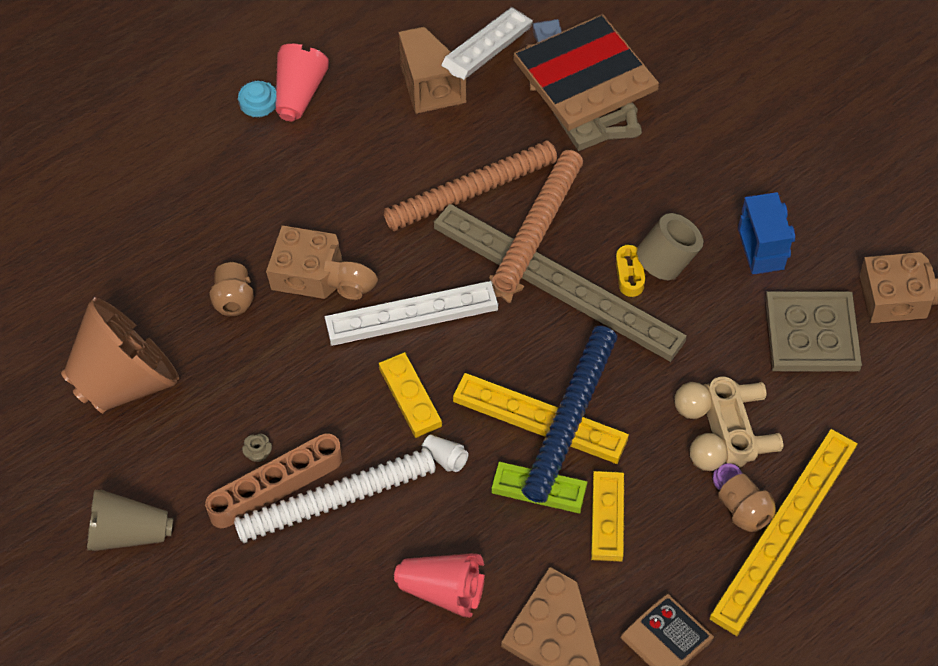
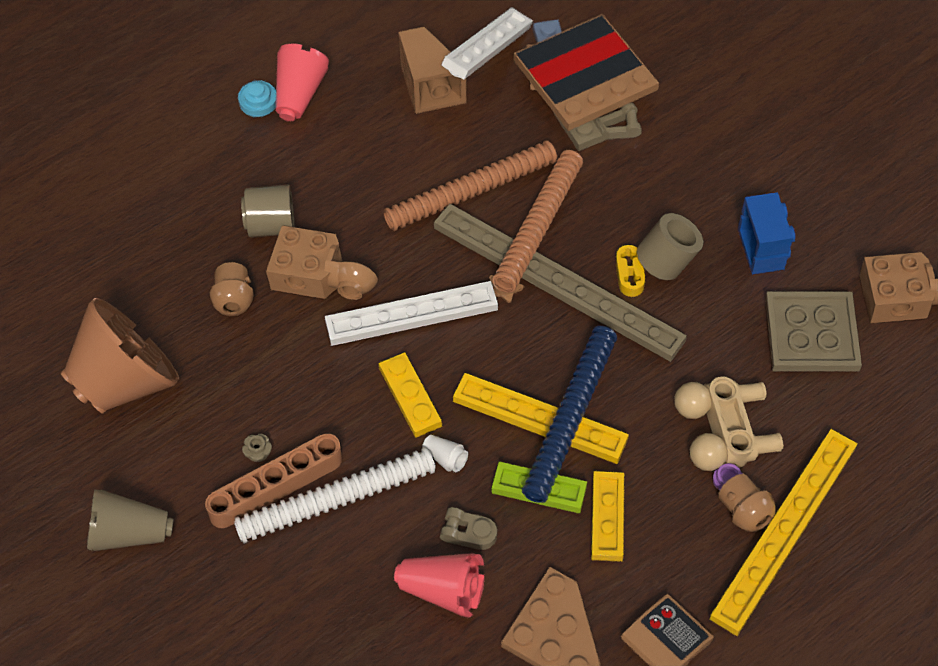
none -> dark tan piece [241,184,295,238]
none -> dark tan plate [440,507,497,550]

